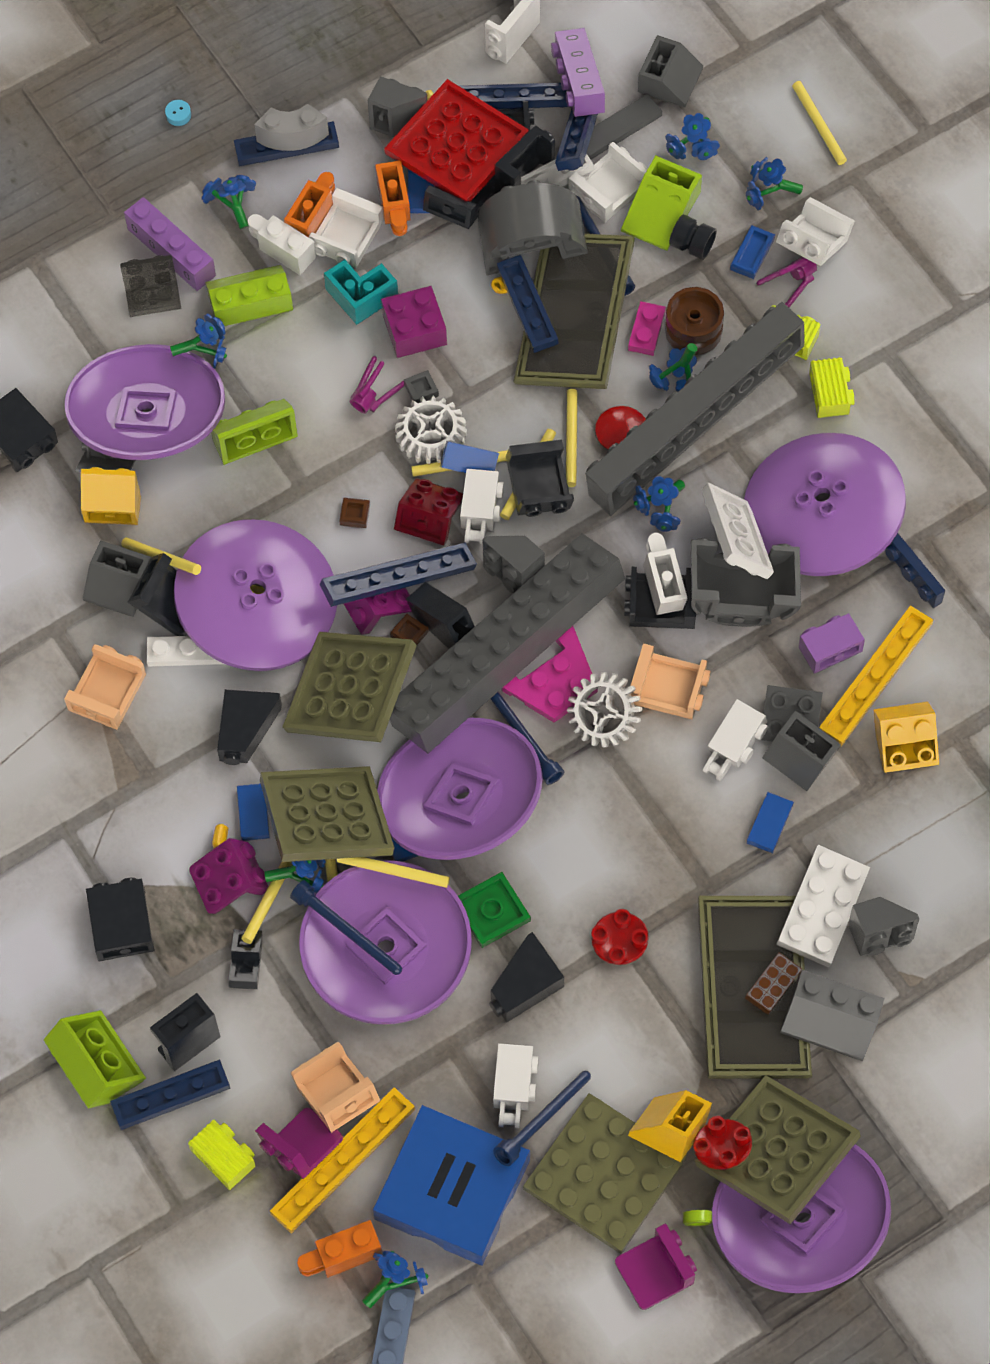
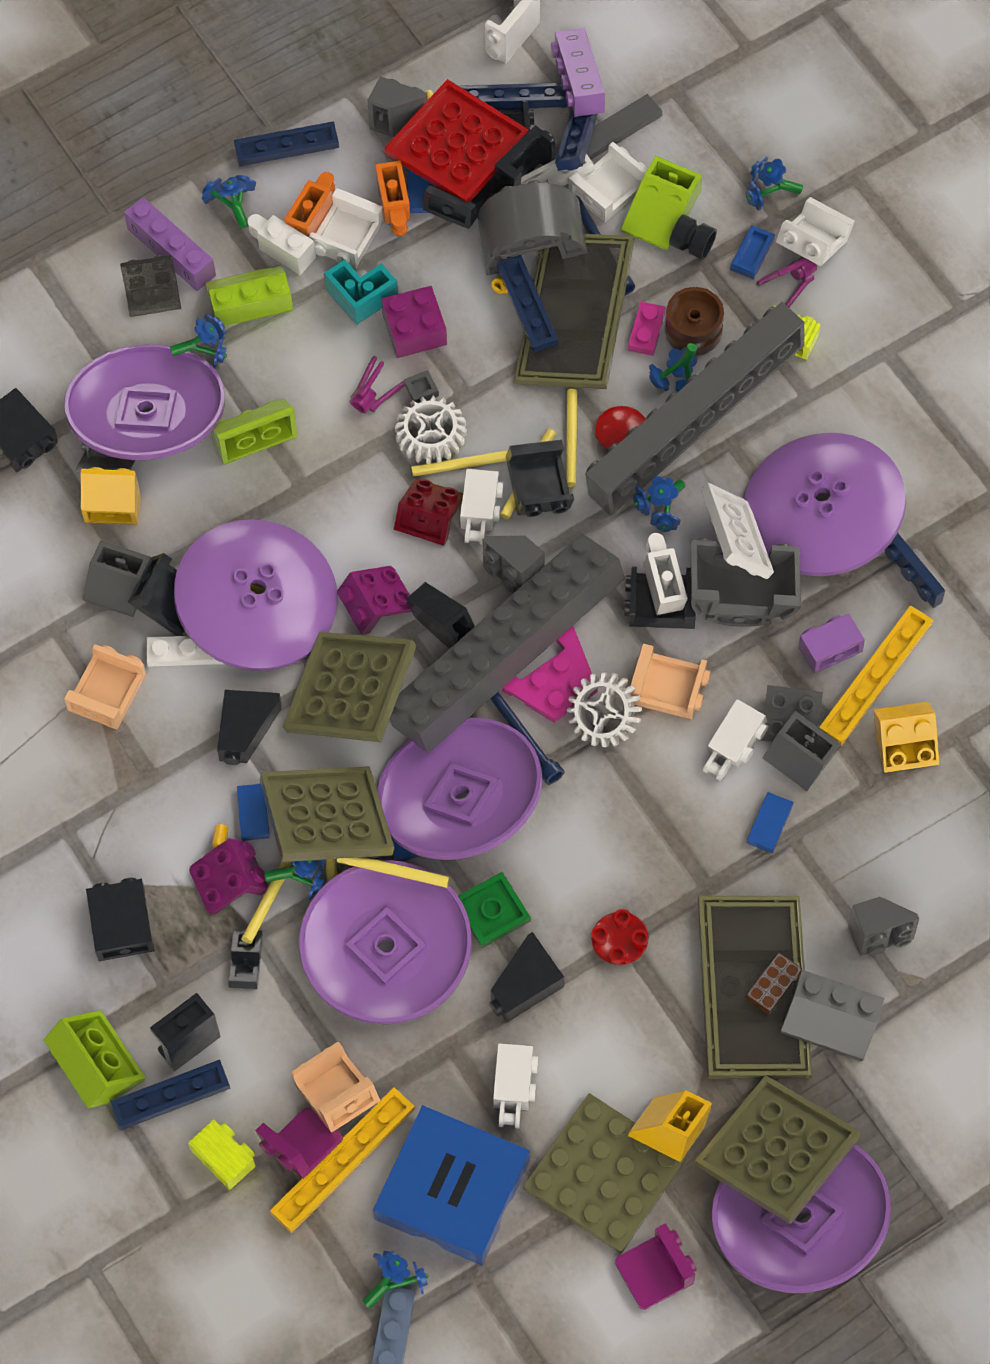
light yellow bar [121,537,201,575] -> none
medium azure tile [165,100,191,126] -> none
light grey brick [254,104,329,151] -> none
dark blue piece [290,880,402,975] -> none
orange brick [297,1220,382,1278] -> none
plate [319,542,477,607] -> none
reddish brown tile [339,497,370,528] -> none
reddish brown tile [390,613,429,645] -> none
tile [440,441,499,473] -> none
dark blue piece [493,1071,591,1166] -> none
dark grey slope [638,35,703,107] -> none
blue plant [665,113,720,160] -> none
lime tile [682,1210,712,1226] -> none
red dish [693,1116,752,1169] -> none
white plate [776,845,870,968] -> none
light yellow bar [792,81,847,165] -> none
neon yellow brick [809,357,855,418] -> none

